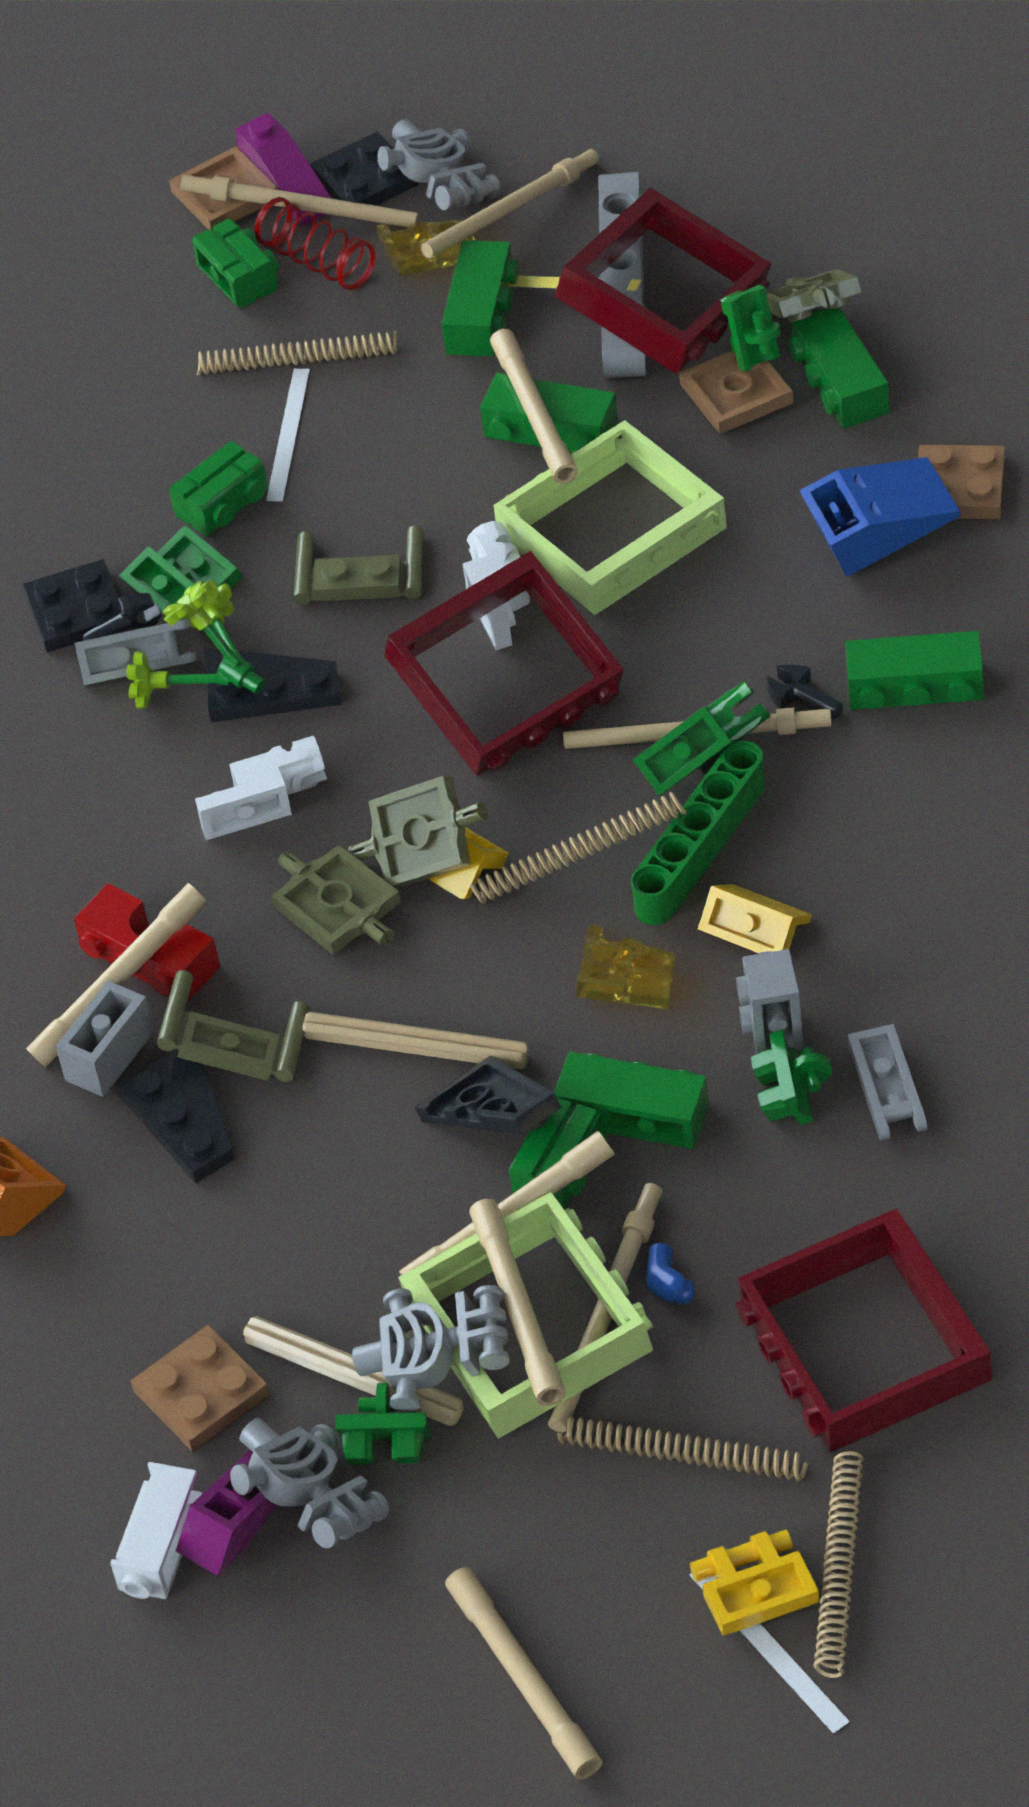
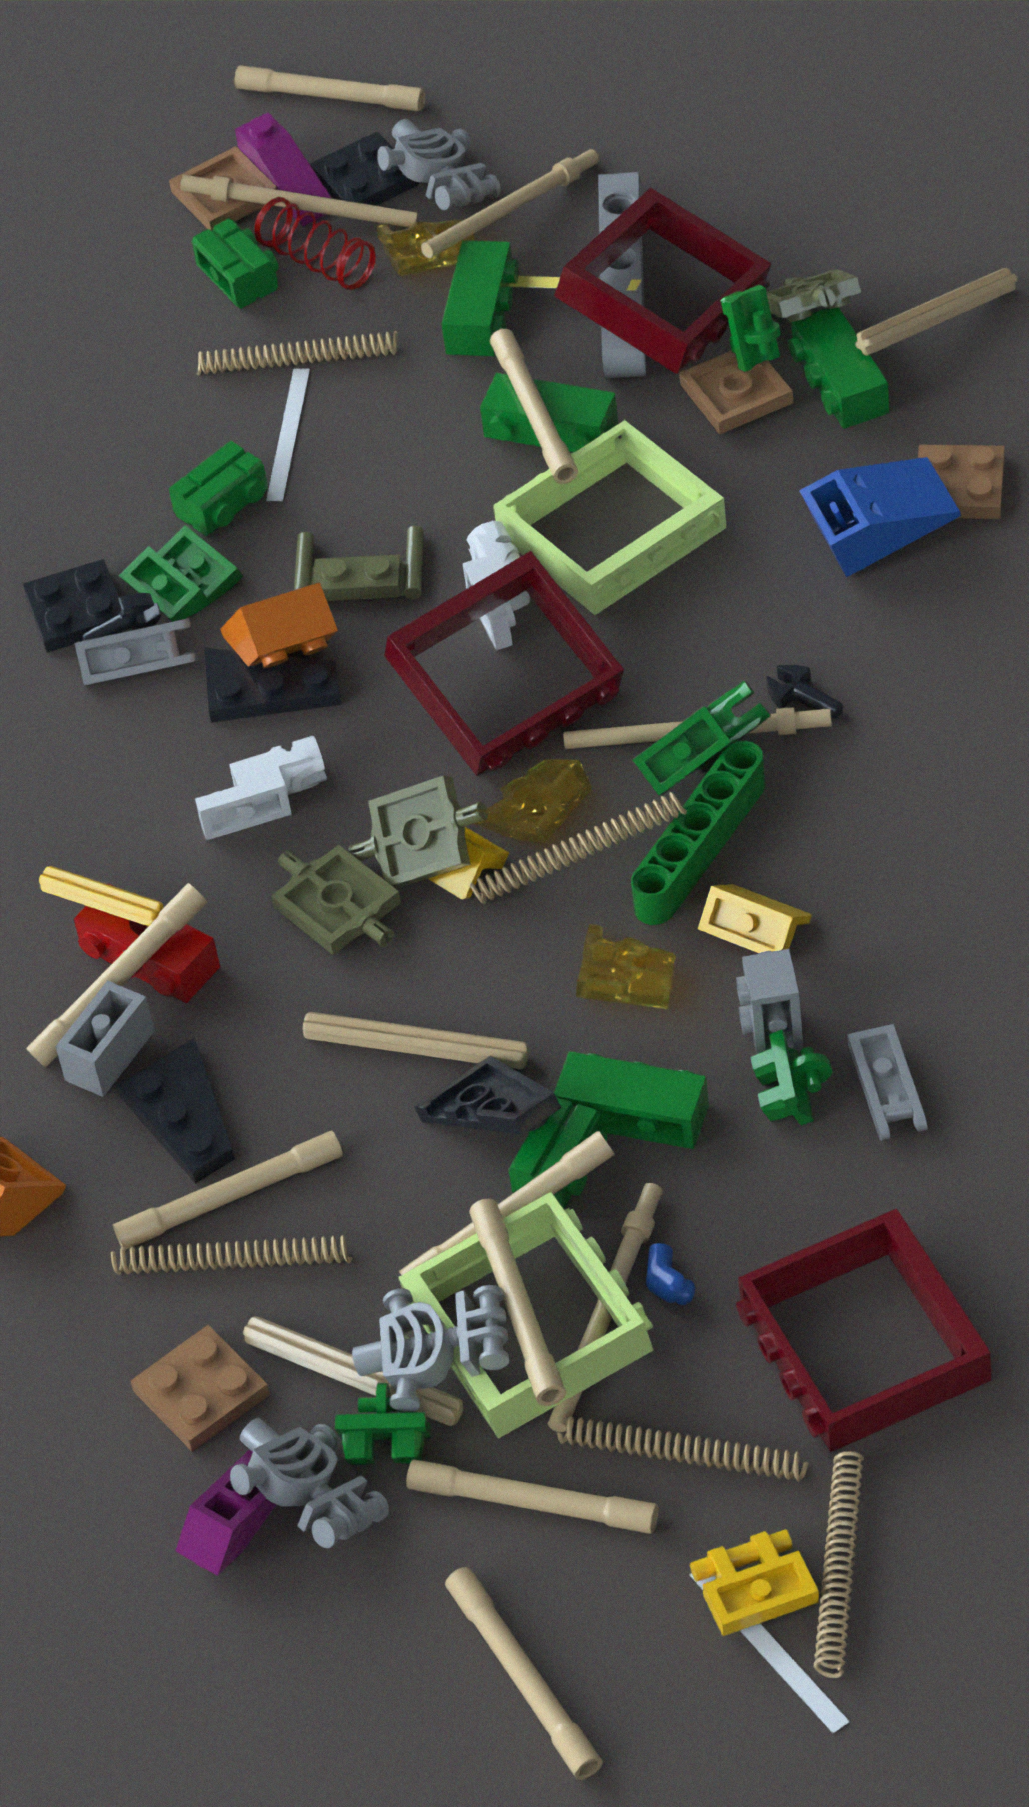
white window [110,1462,202,1599] -> none
lime plant [126,580,266,710] -> none
olive plate [157,970,310,1082] -> none
green brick [845,631,984,710] -> none
none -> yellow axle [39,866,163,926]
none -> tan piece [111,1235,353,1275]
none -> tan piece [113,1130,343,1250]
none -> orange slope [220,582,338,668]
none -> tan piece [234,65,425,112]
none -> tan piece [406,1459,658,1534]
none -> clear yellow slope [475,759,593,843]
none -> tan axle [855,268,1018,355]

